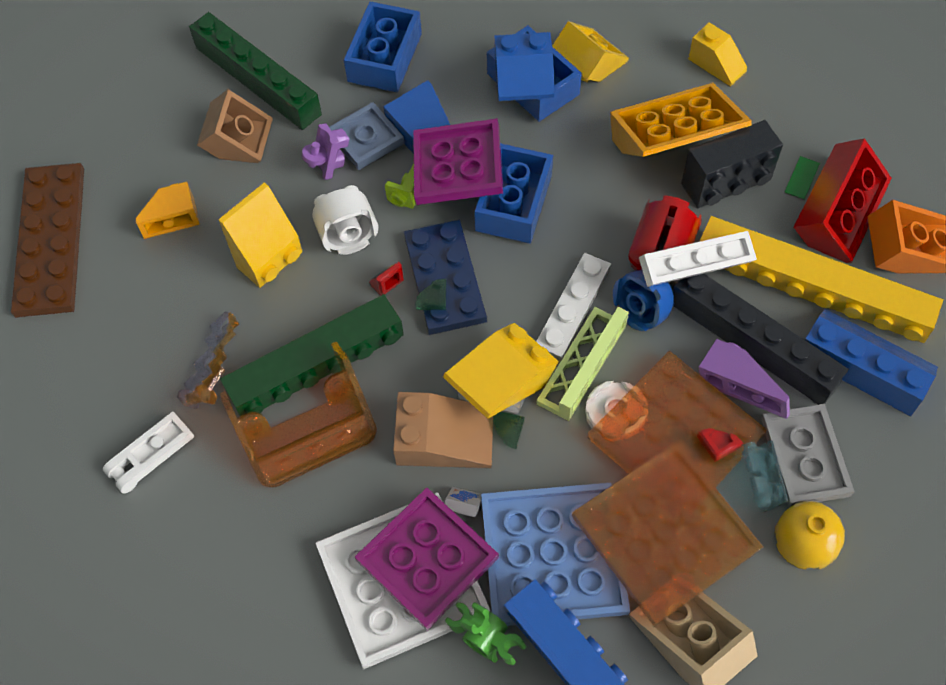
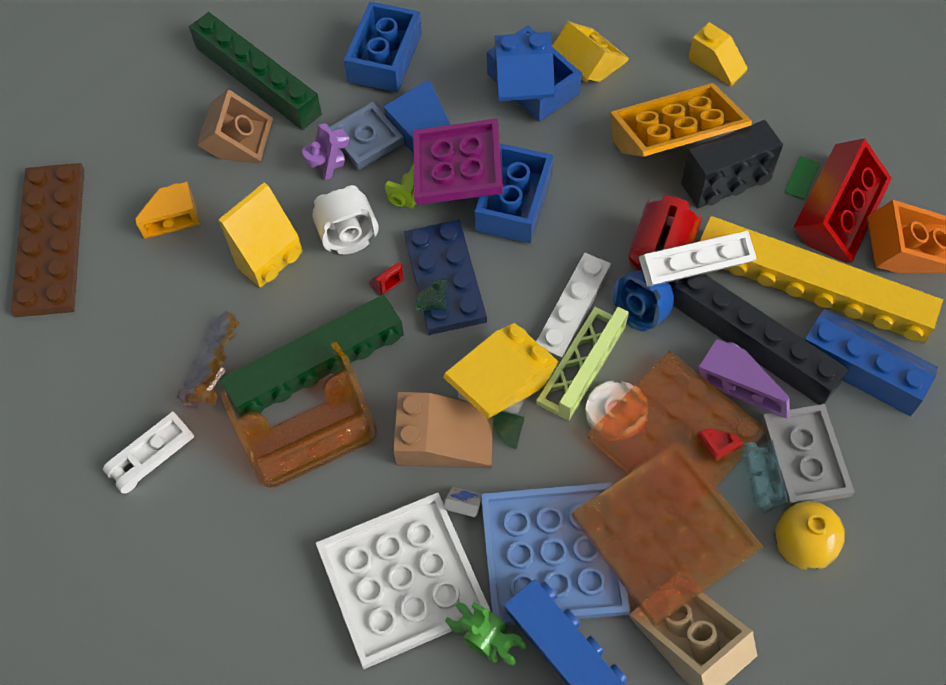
magenta plate [355,488,499,631] -> none

